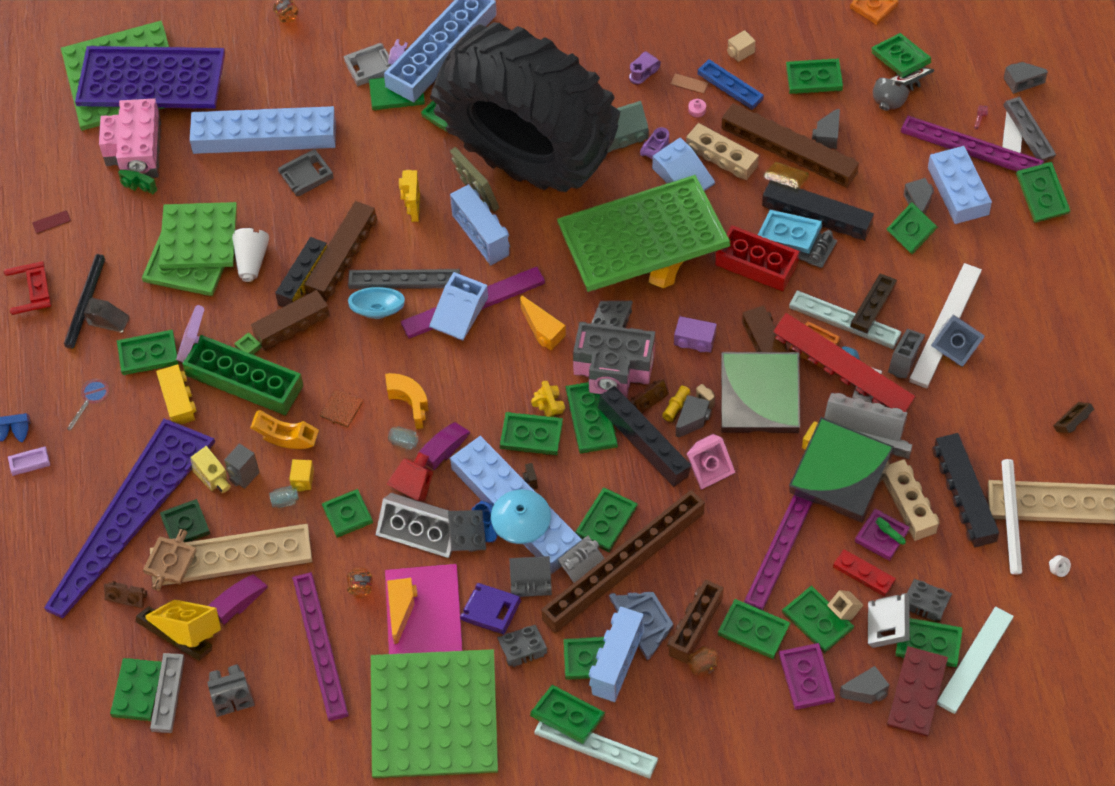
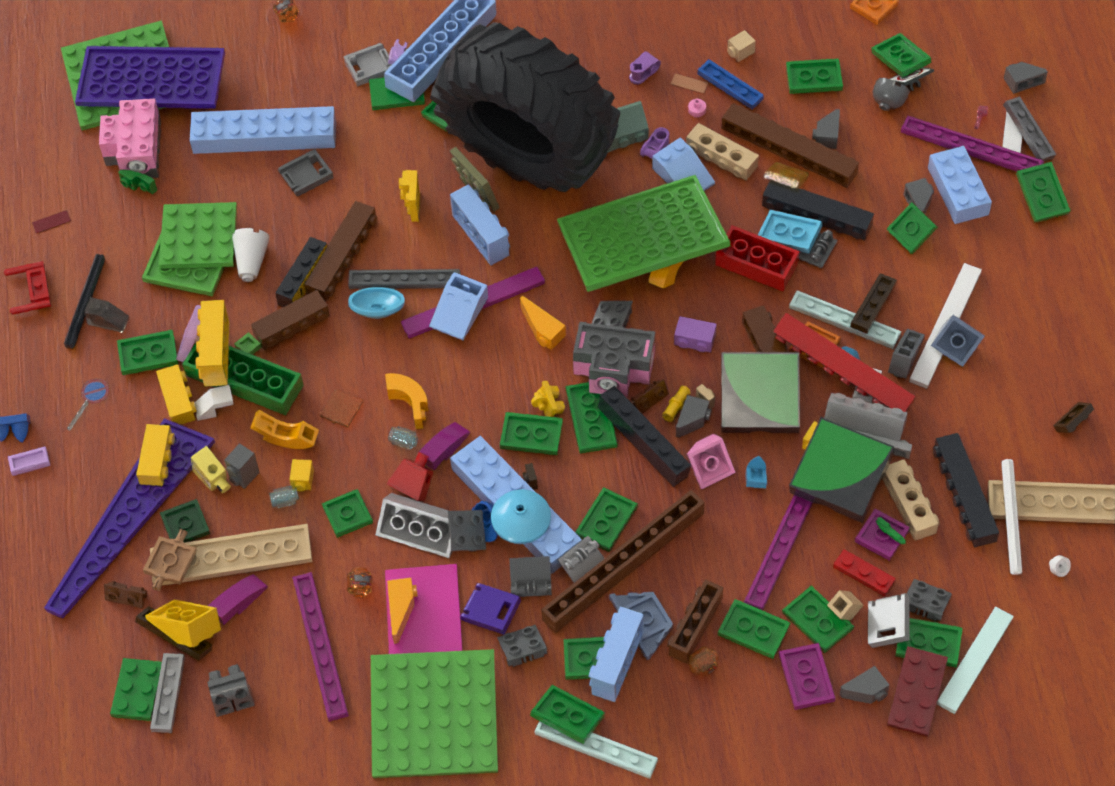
none -> yellow brick [136,424,175,486]
none -> white slope [194,385,234,421]
none -> yellow brick [196,300,230,386]
none -> dark azure plate [745,456,767,488]

